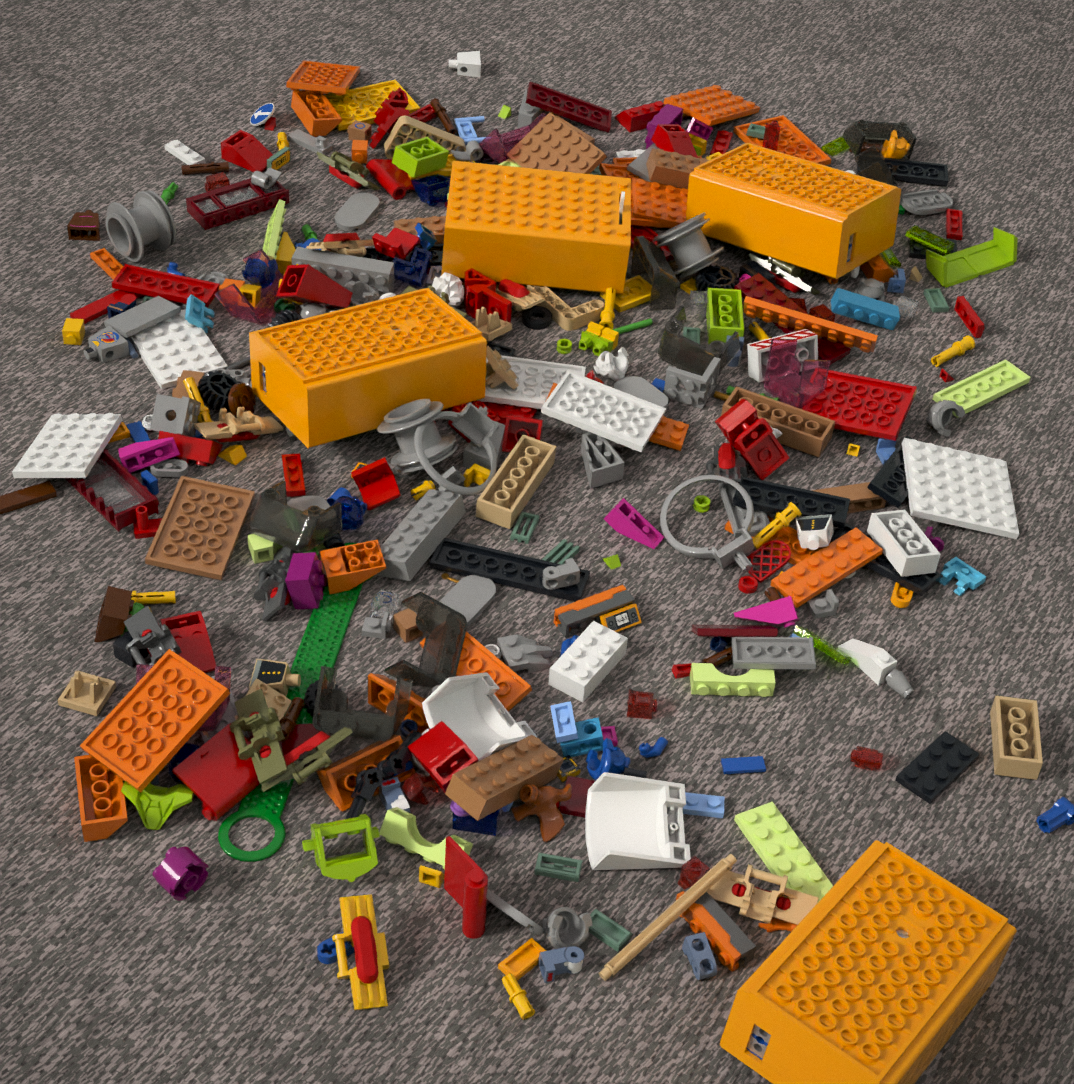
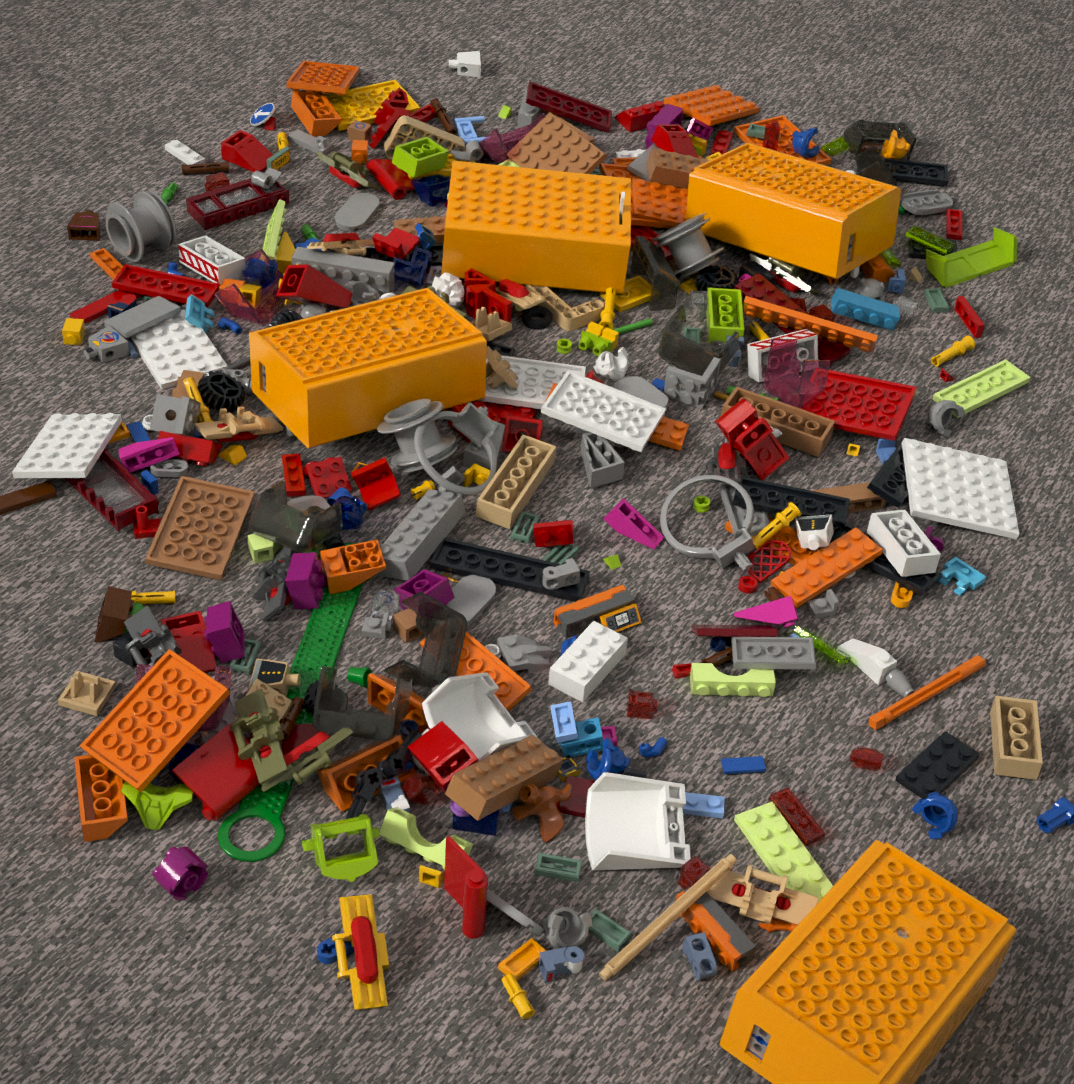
reddish brown tile [228,383,256,418] -> none
dark green wheel [274,298,295,314] -> none
none -> white brick [178,235,246,285]
none -> magenta brick [204,601,245,663]
none -> blue arm [217,317,242,335]
none -> sand green tile [229,639,261,675]
none -> red bracket [303,456,351,498]
none -> green piece [347,667,372,688]
none -> magenta brick [394,569,455,619]
none -> red bracket [533,520,574,547]
none -> clear red plate [769,787,825,846]
none -> blue helmet [792,128,820,159]
none -> orange piece [869,655,986,730]
none -> blue helmet [912,792,958,839]

